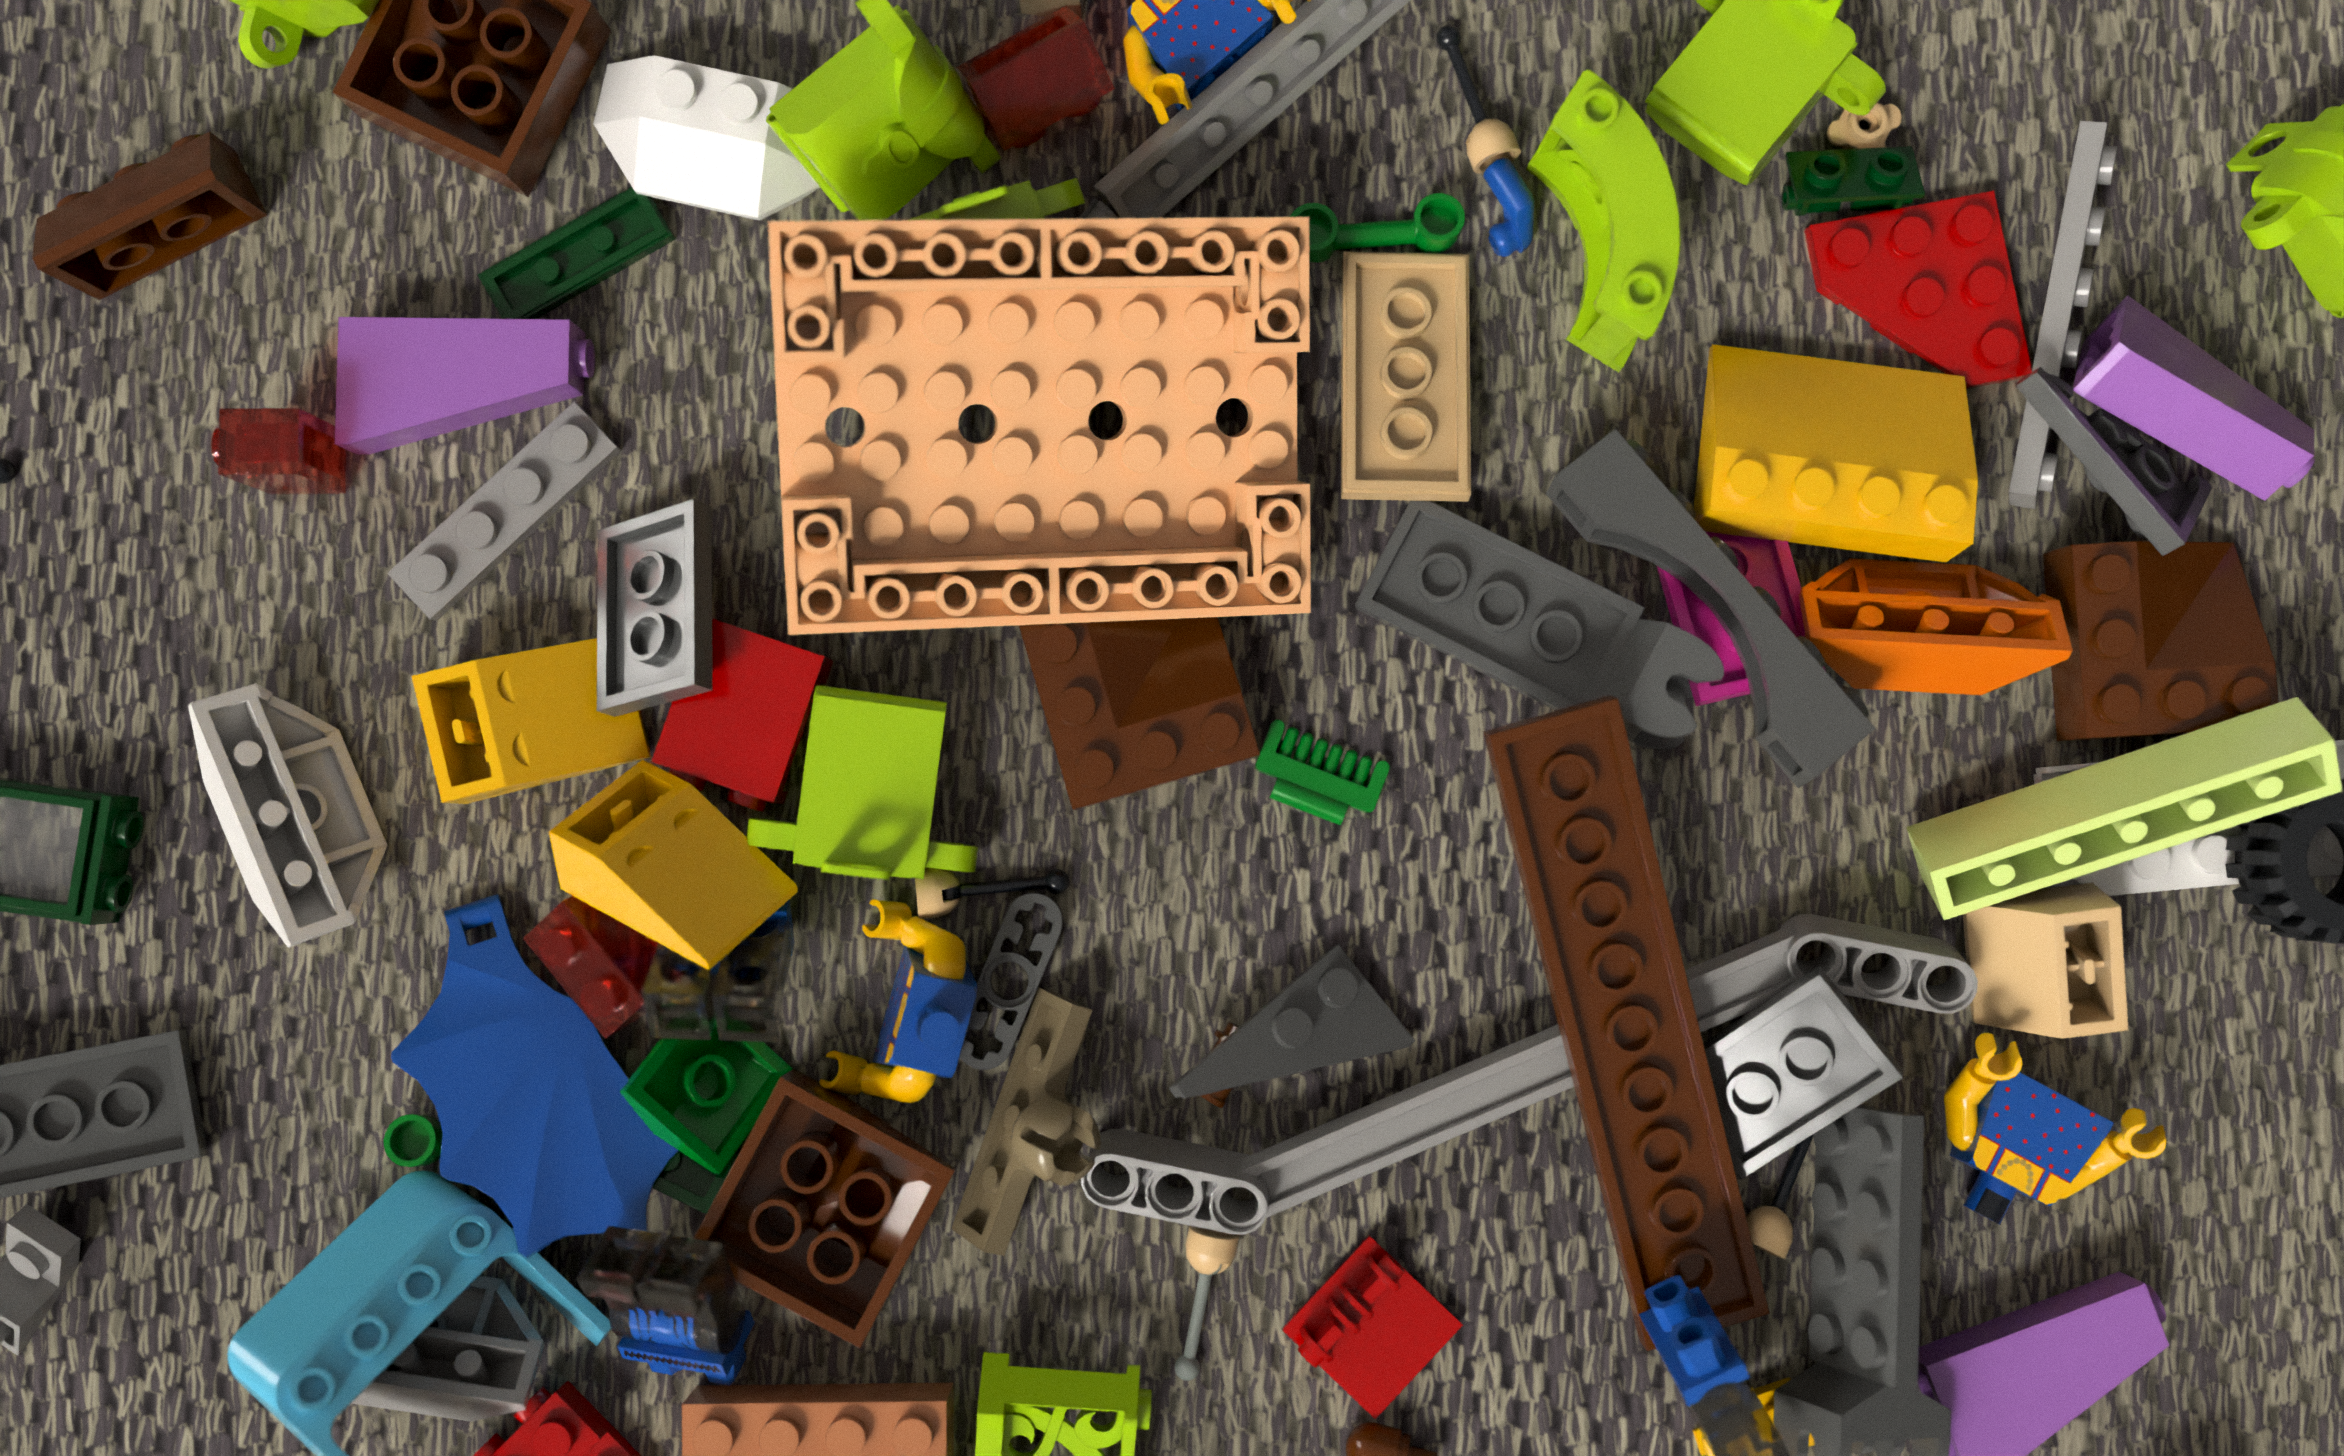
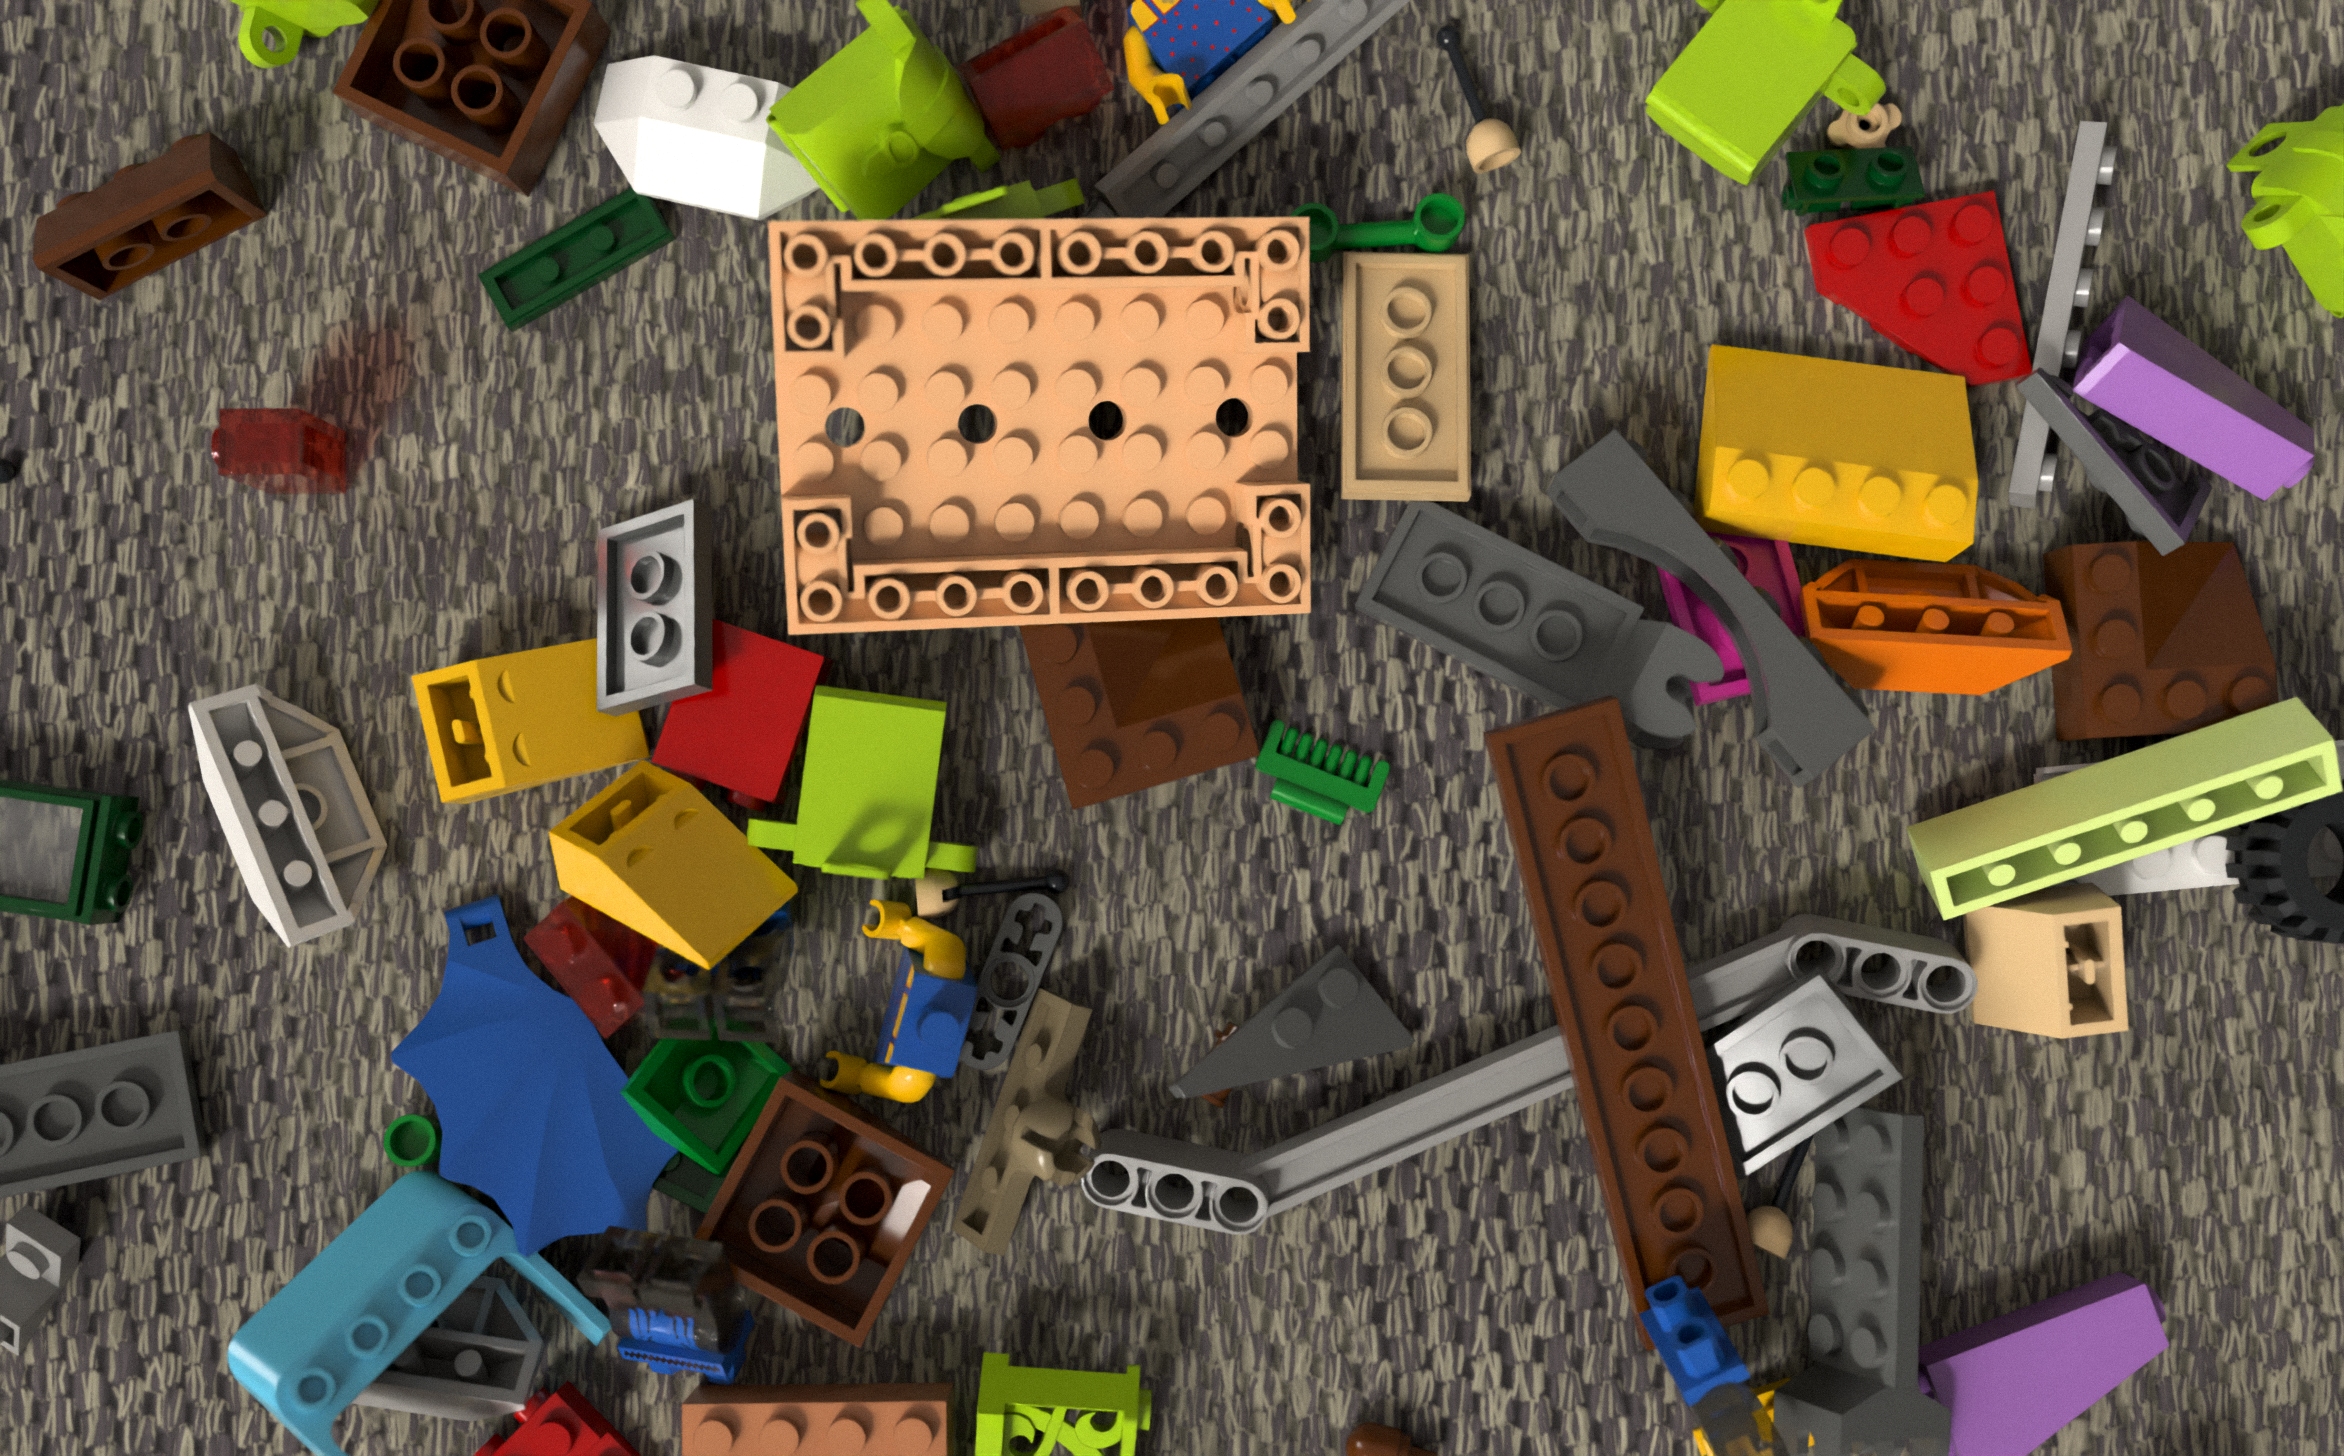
medium lavender slope [335,317,595,455] -> none
light grey plate [387,401,622,621] -> none
hinge [1175,1225,1240,1381] -> none
red hinge [1281,1235,1463,1419] -> none
blue arm [1483,158,1535,257] -> none
lime fence [1526,70,1680,372] -> none
torso [1944,1033,2166,1225] -> none

